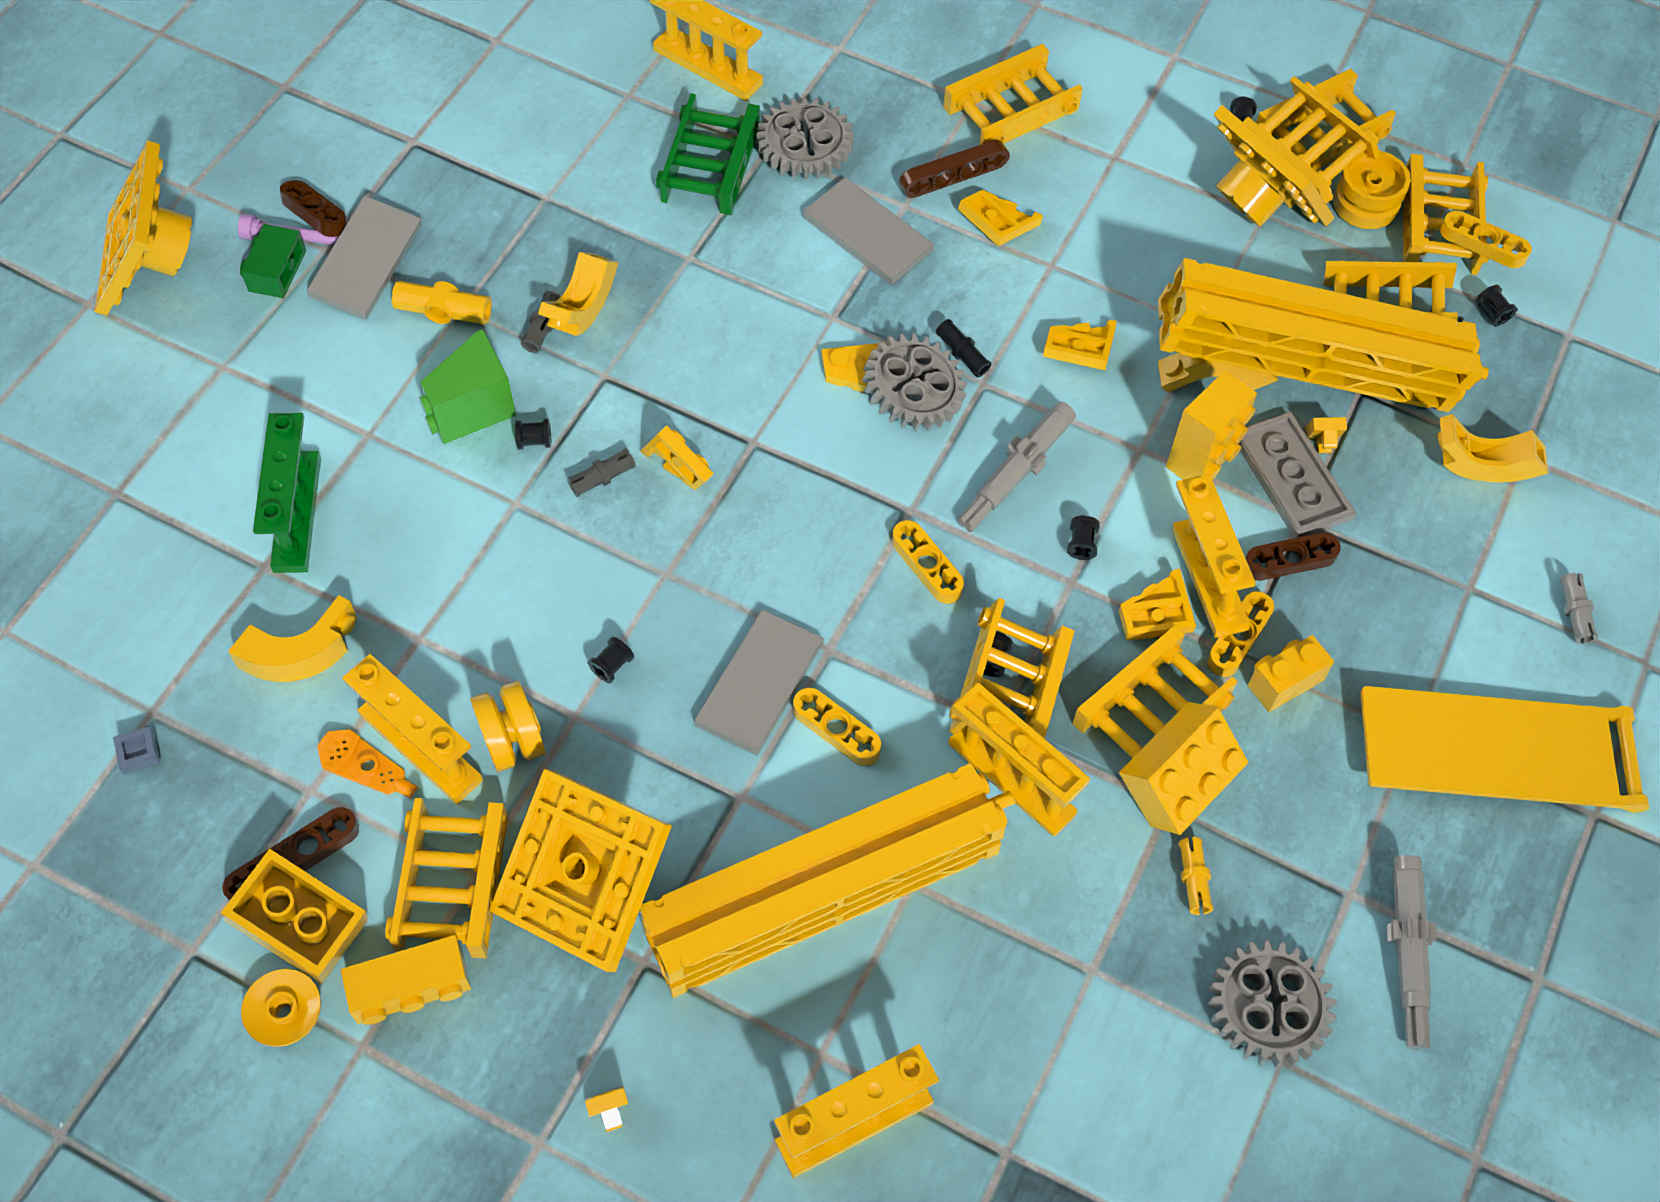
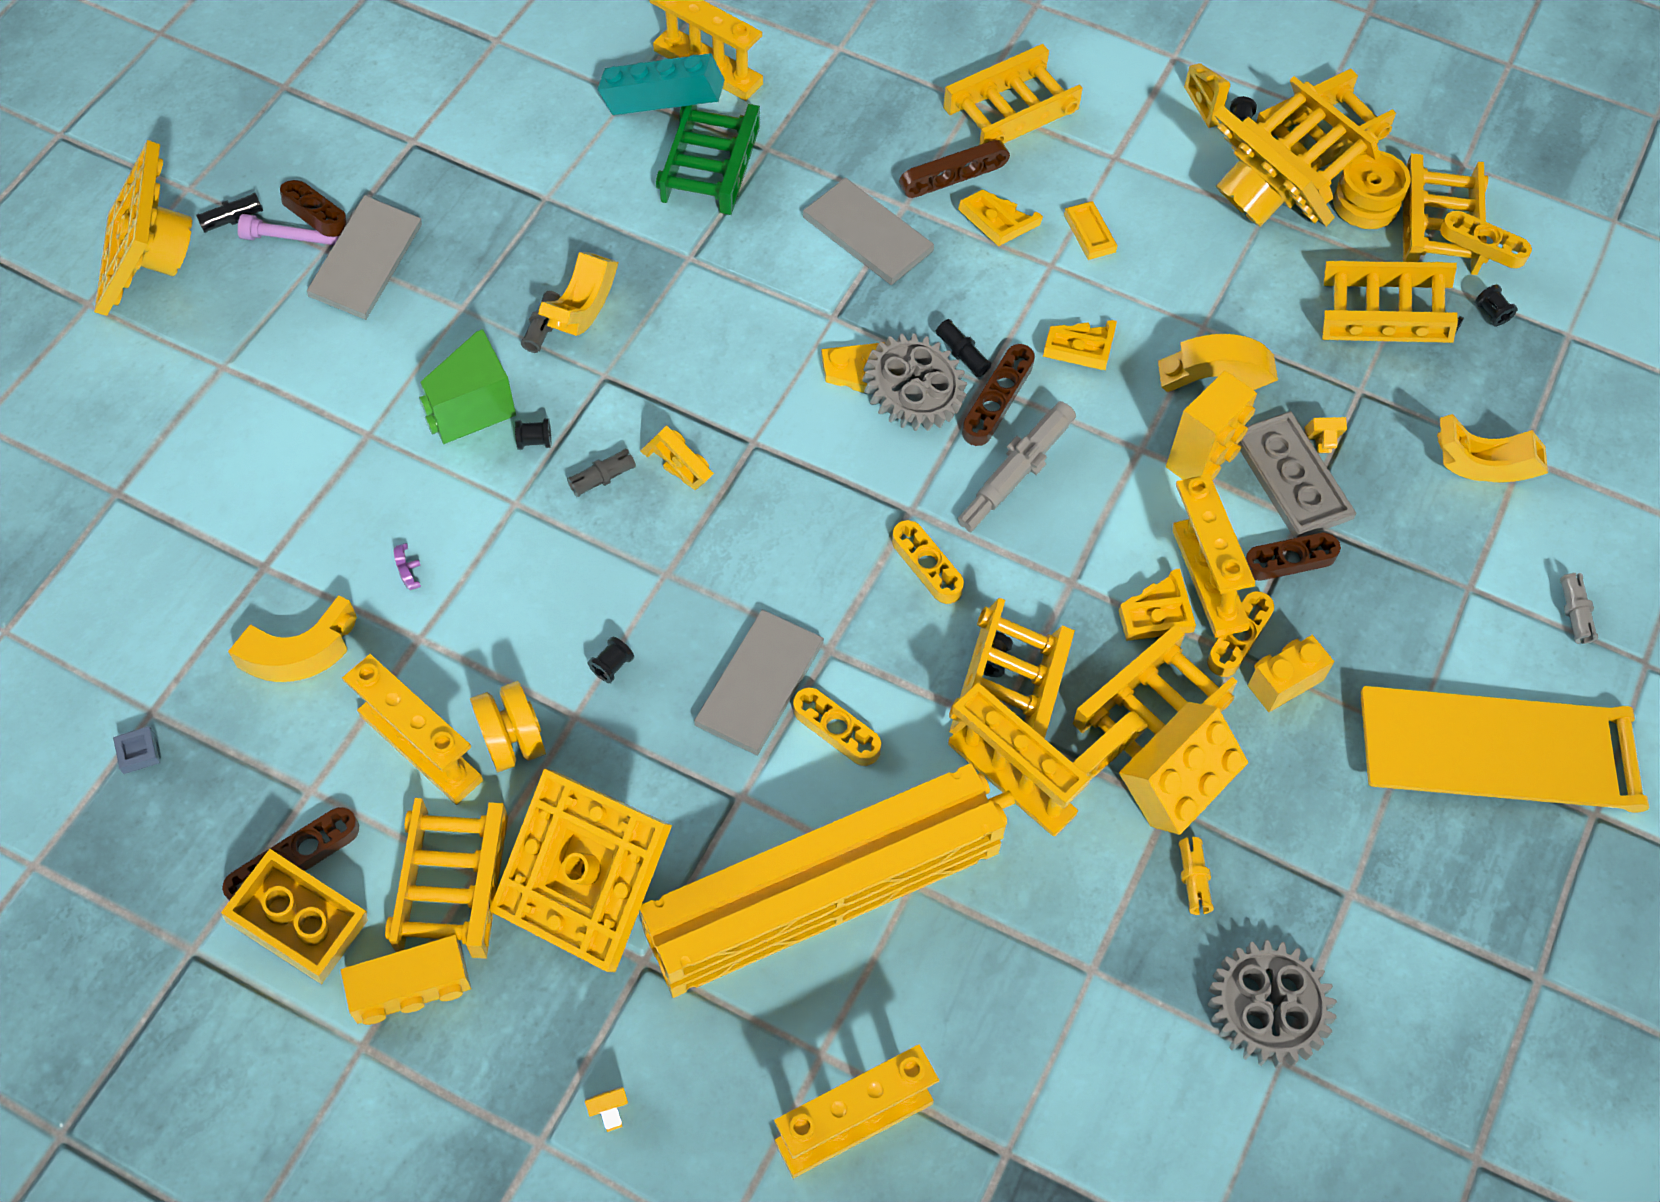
green brick [240,224,306,299] -> none
yellow dish [241,969,321,1047] -> none
green fence [253,413,321,573] -> none
light orange piece [317,729,418,799] -> none
yellow piece [391,281,492,325] -> none
light grey gear [757,97,854,180] -> none
black bush [1067,515,1100,560] -> none
yellow piece [1158,258,1489,413] -> none
light grey piece [1387,855,1437,1050] -> none
none -> black pin [196,192,263,233]
none -> medium lavender piece [394,543,421,590]
none -> teal brick [597,53,725,115]
none -> reddish brown beam [962,344,1035,446]
none -> yellow tile [1064,201,1118,260]
none -> yellow beam [1073,711,1148,782]
none -> yellow wing [1184,63,1231,128]

